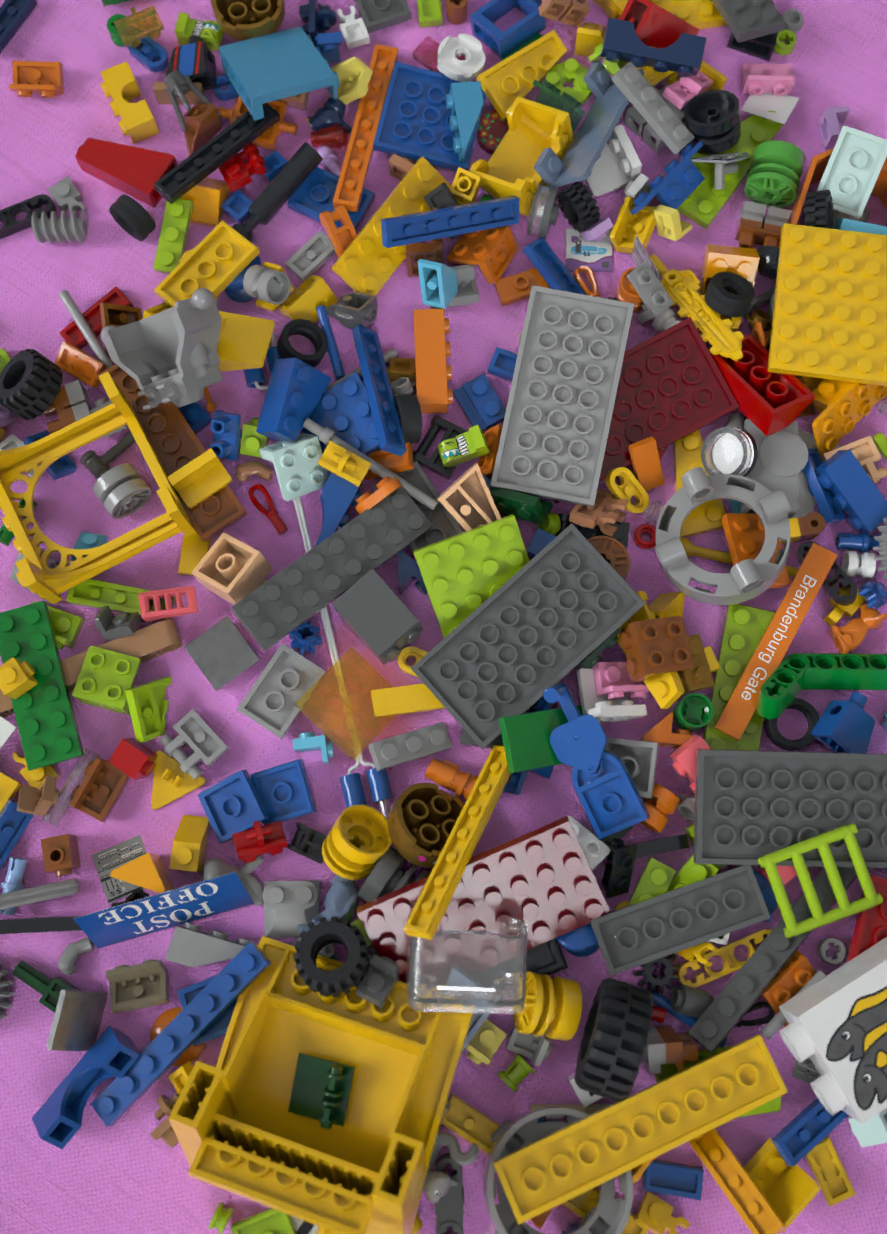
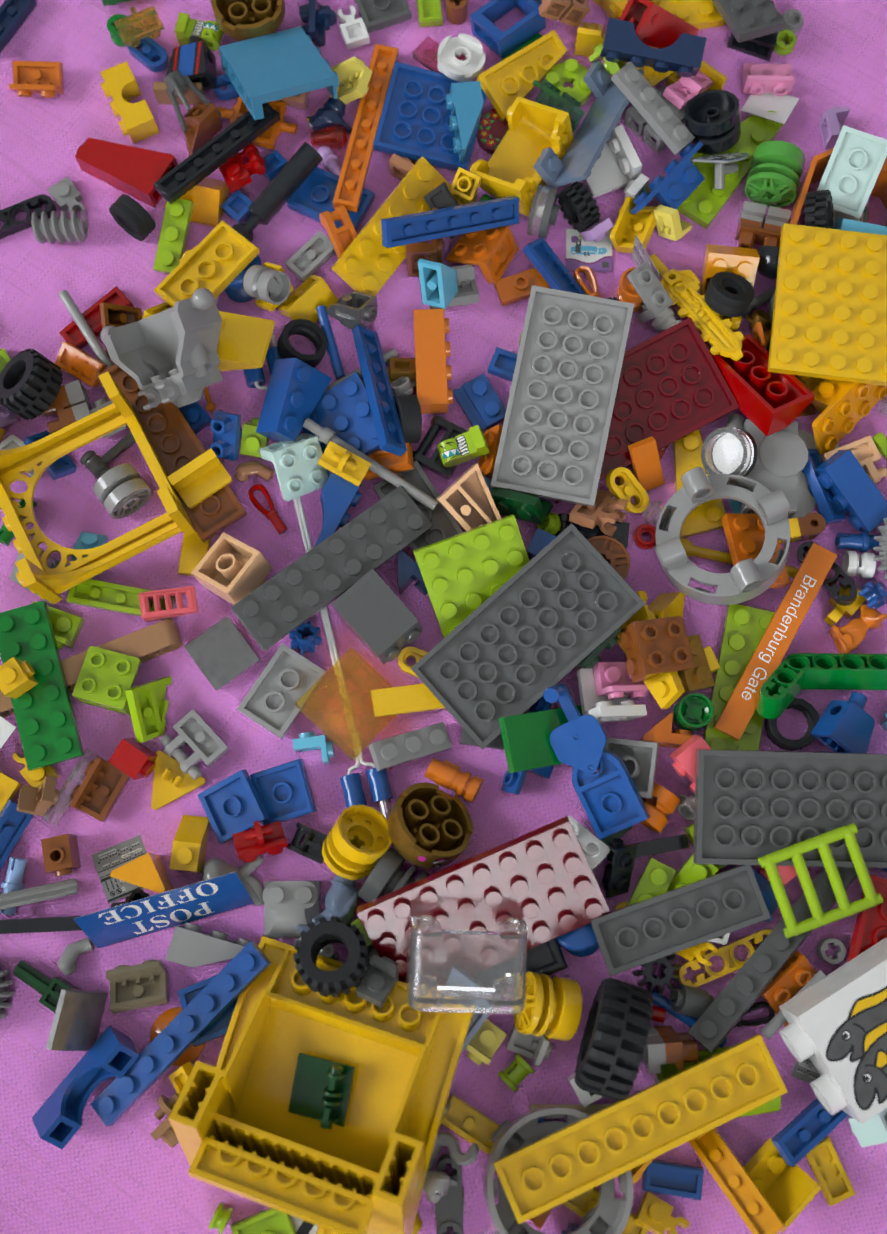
dark grey bracket [94,606,142,641] -> none
blue bracket [313,32,343,63] -> none
orange plate [355,476,402,514] -> none
yellow tile [403,745,511,940] -> none

